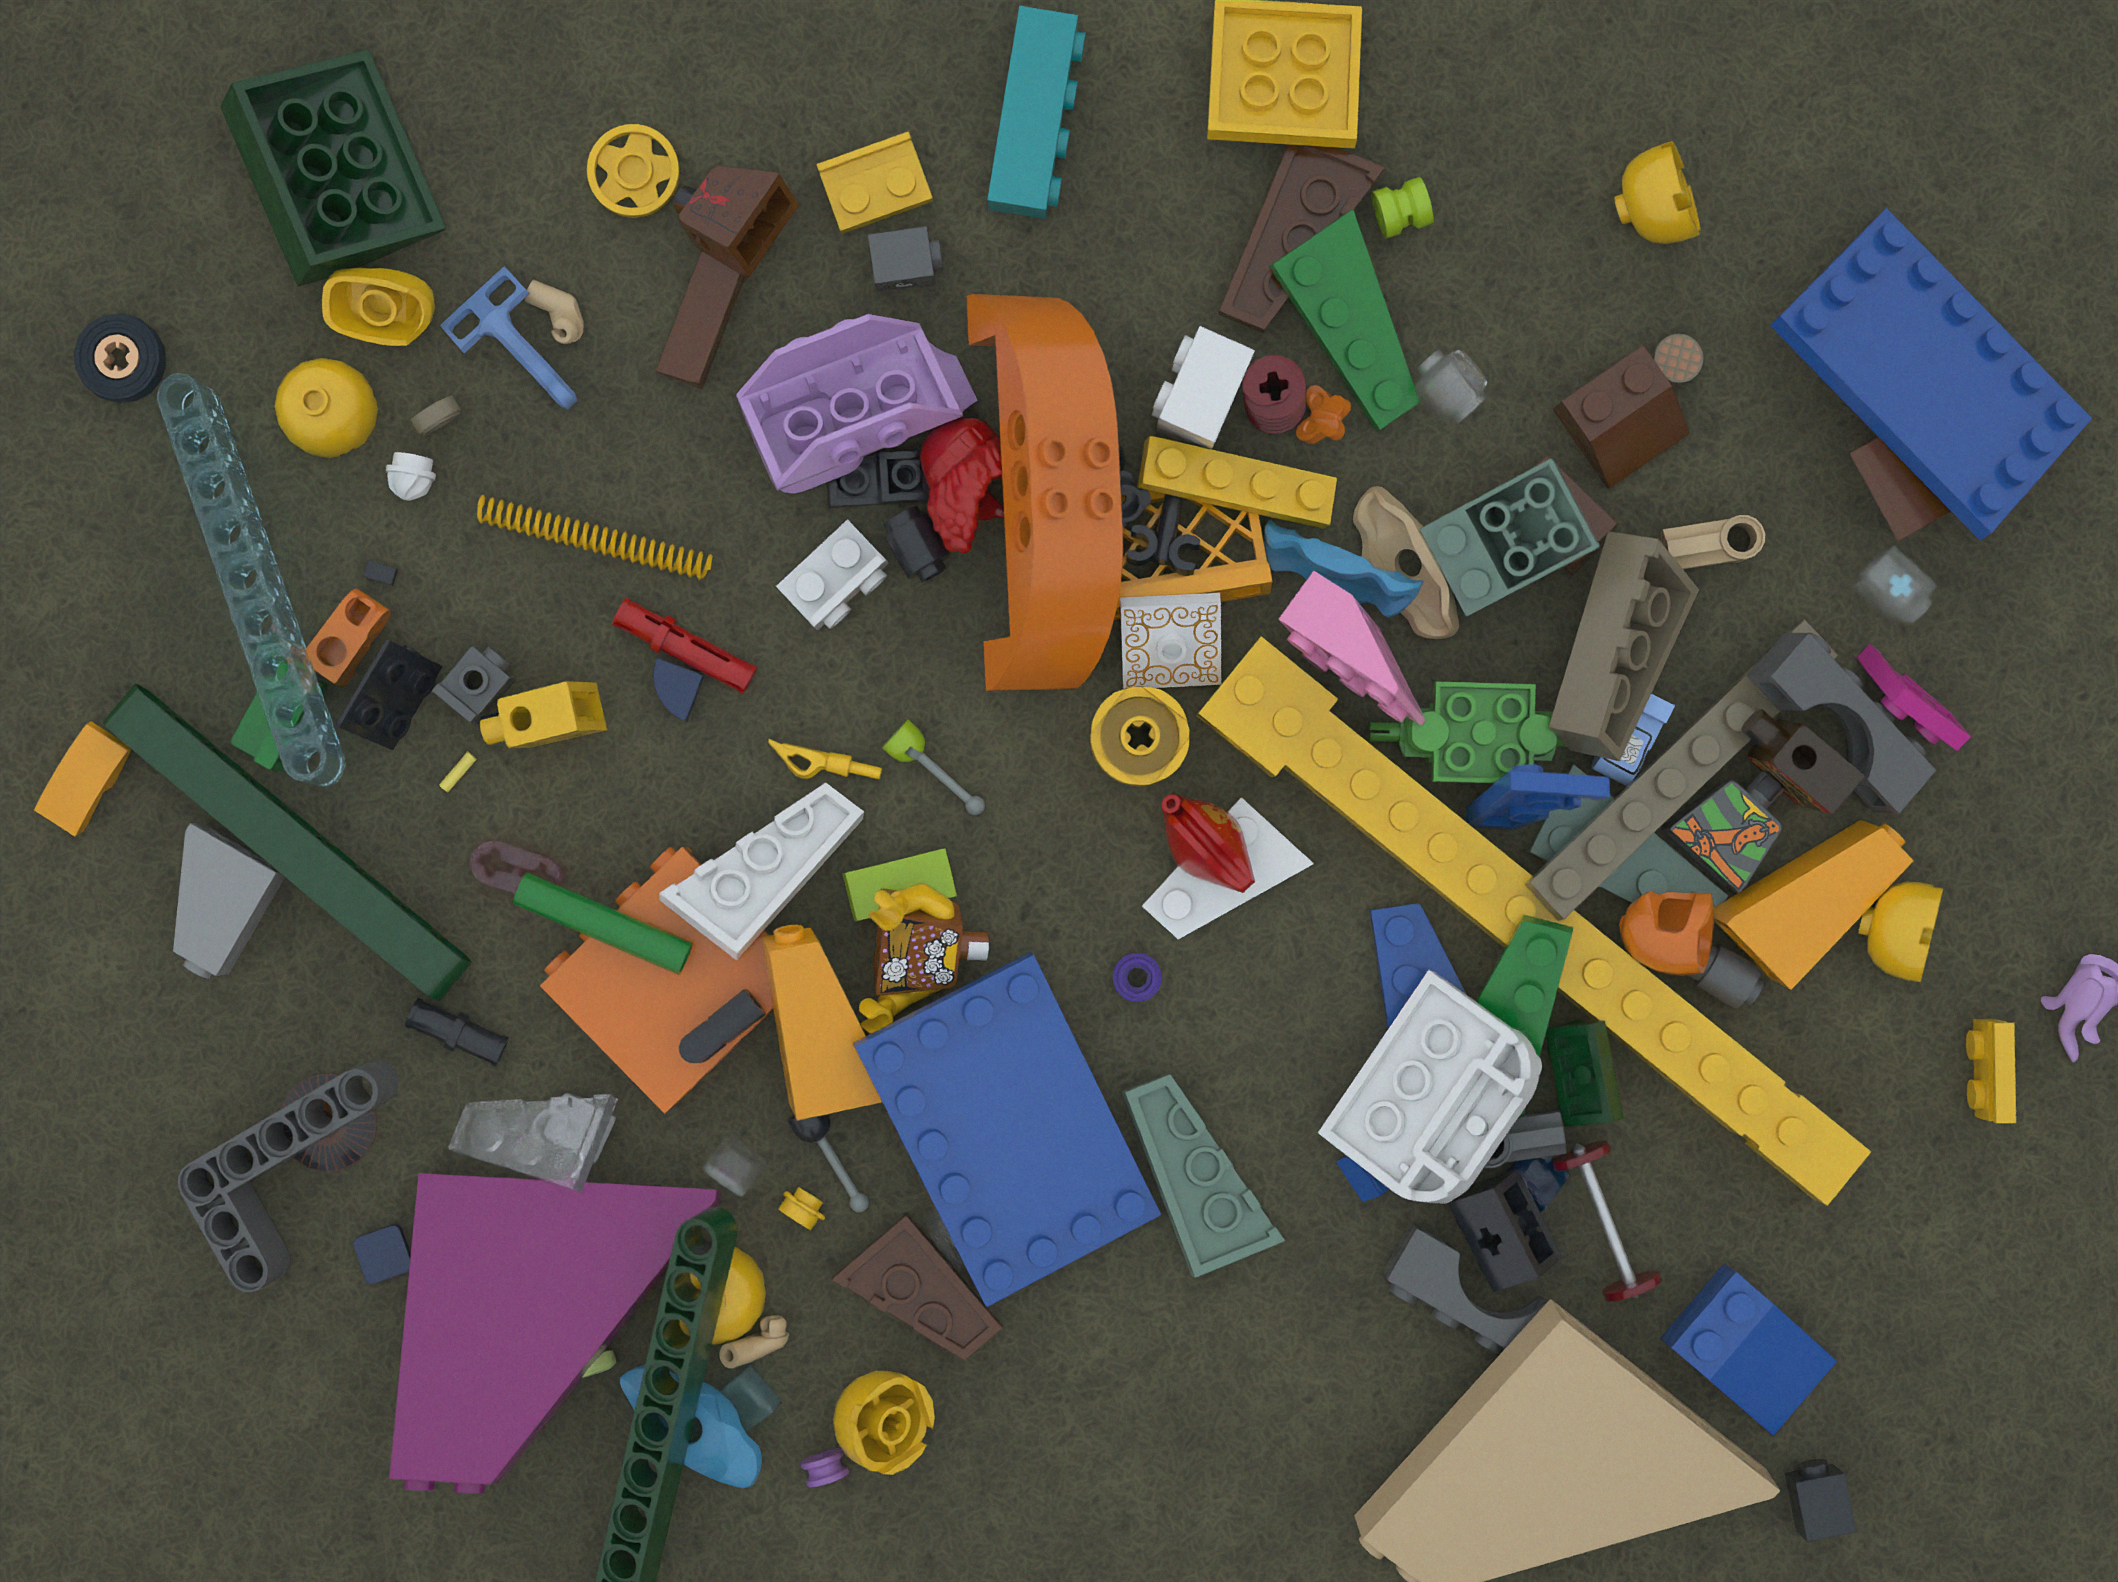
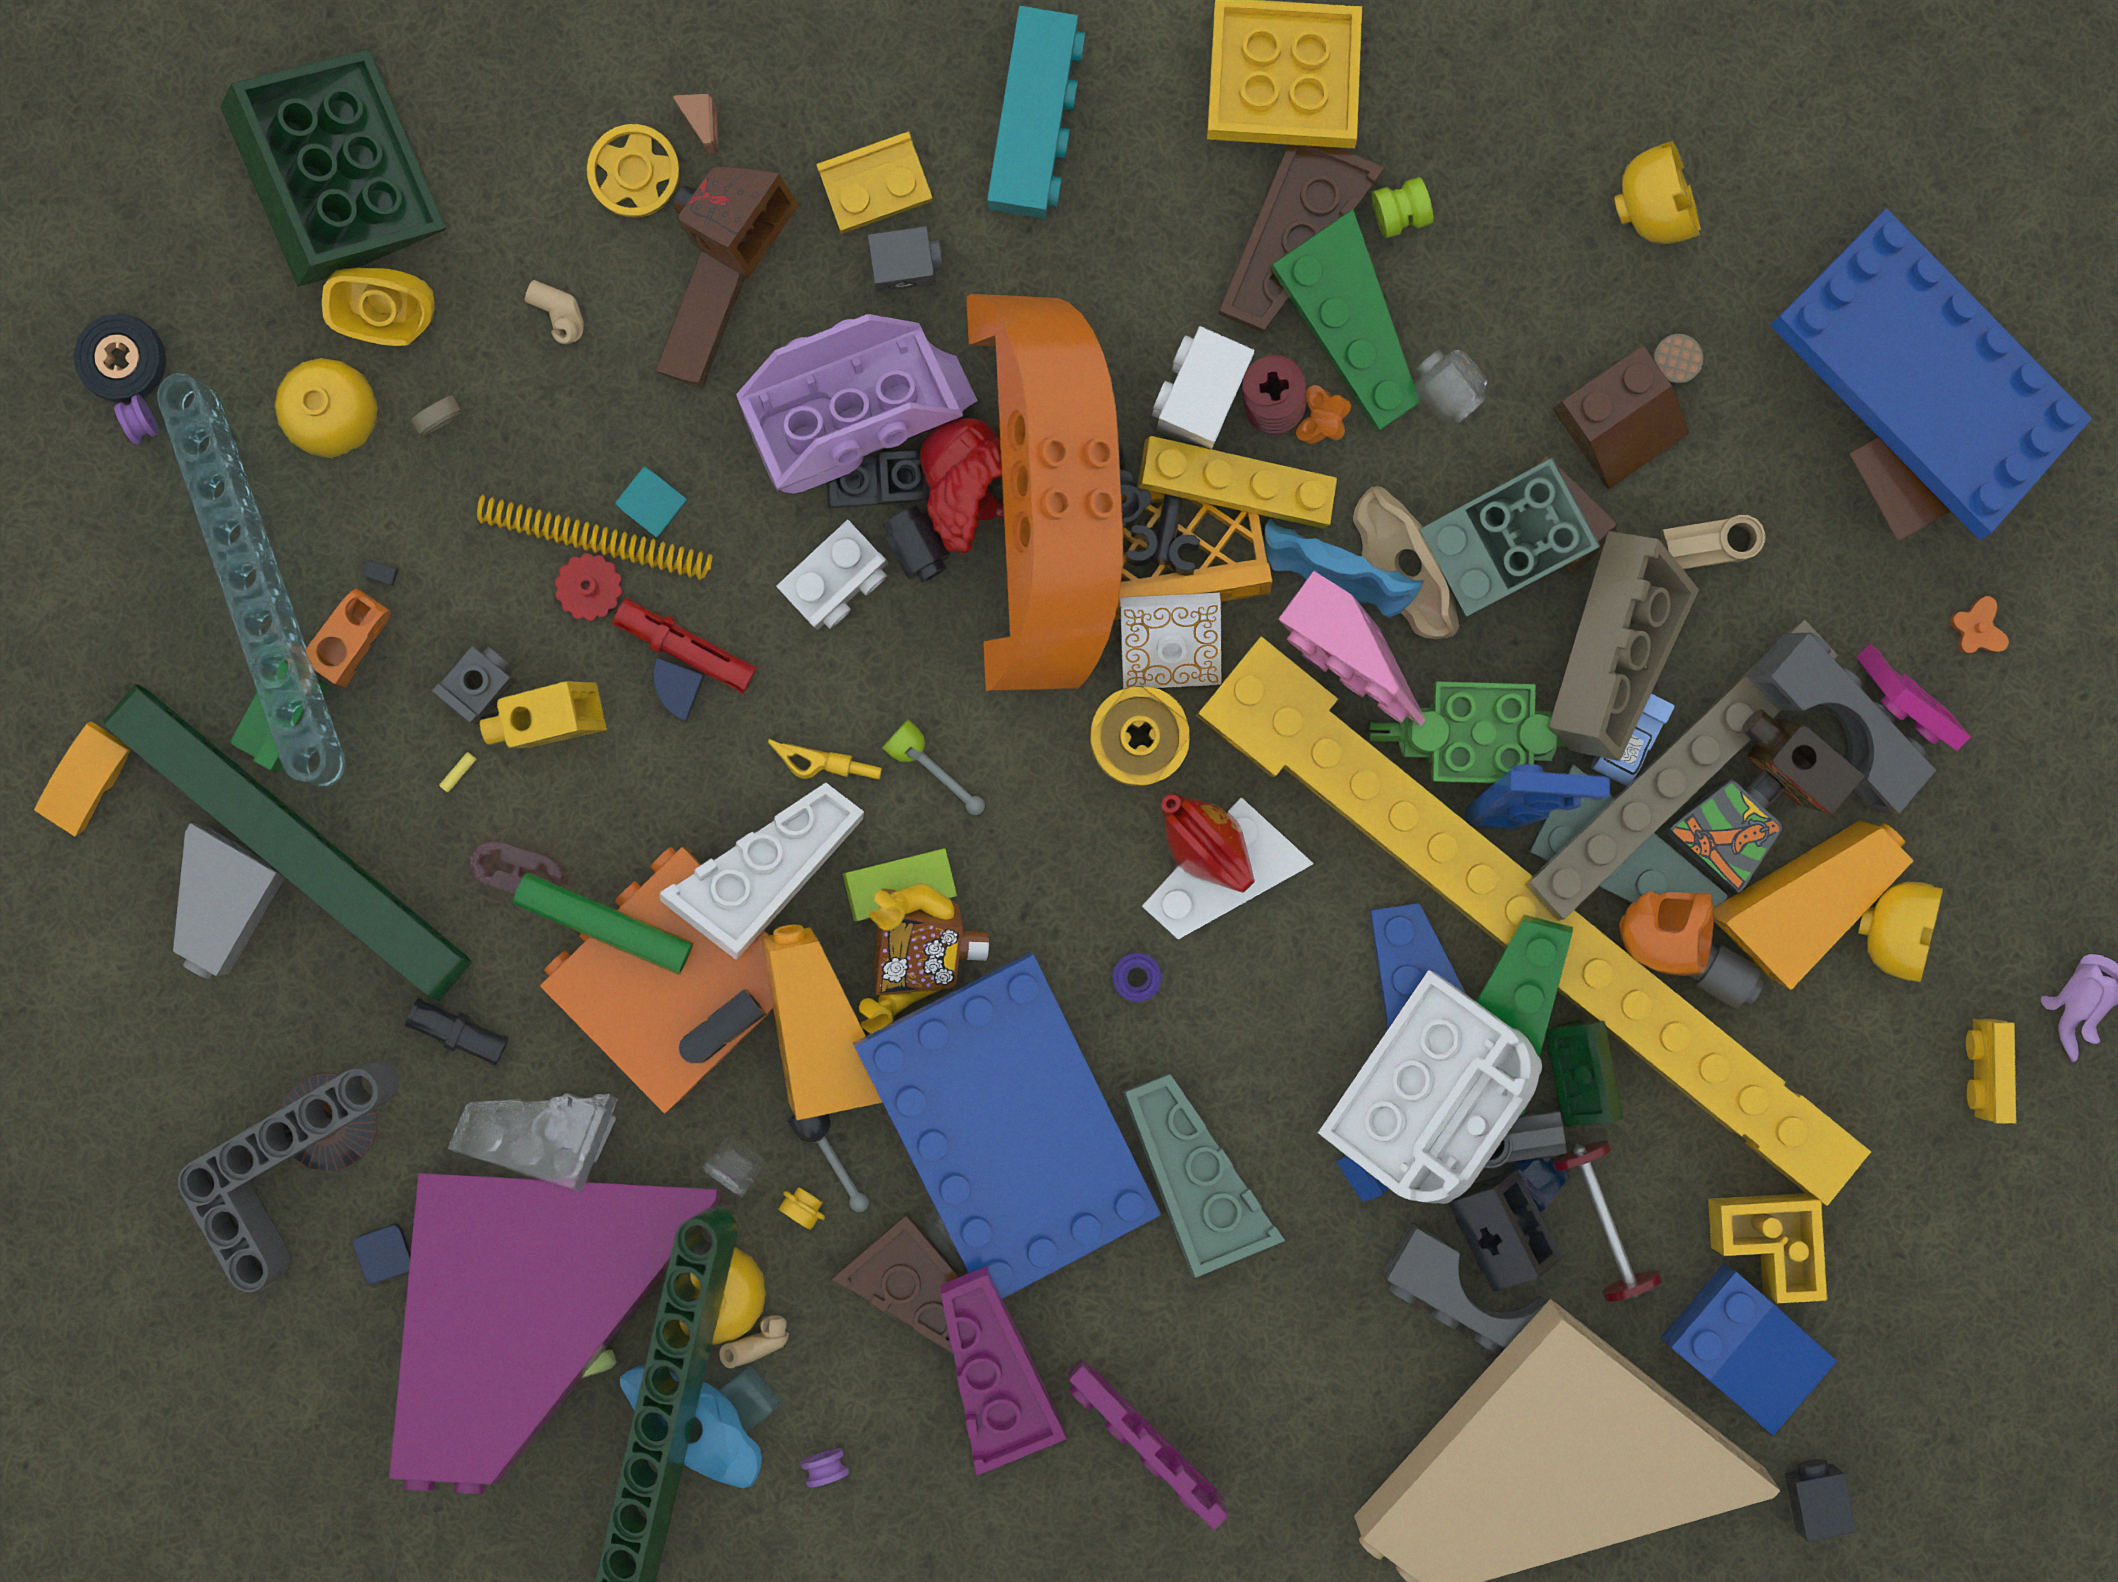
black hinge [336,639,443,750] -> none
white plate [386,452,436,501] -> none
medium blue piece [440,266,578,410] -> none
yellow cylinder [833,1370,935,1475] -> none
clear brick [1848,546,1937,626] -> none
none -> medium lavender bush [114,394,159,445]
none -> red piece [555,553,623,621]
none -> teal slope [615,466,688,538]
none -> nougat slope [673,94,719,154]
none -> magenta wing [941,1266,1067,1476]
none -> magenta wing [1069,1358,1228,1531]
none -> yellow brick [1708,1193,1827,1303]
none -> orange piece [1950,596,2009,654]

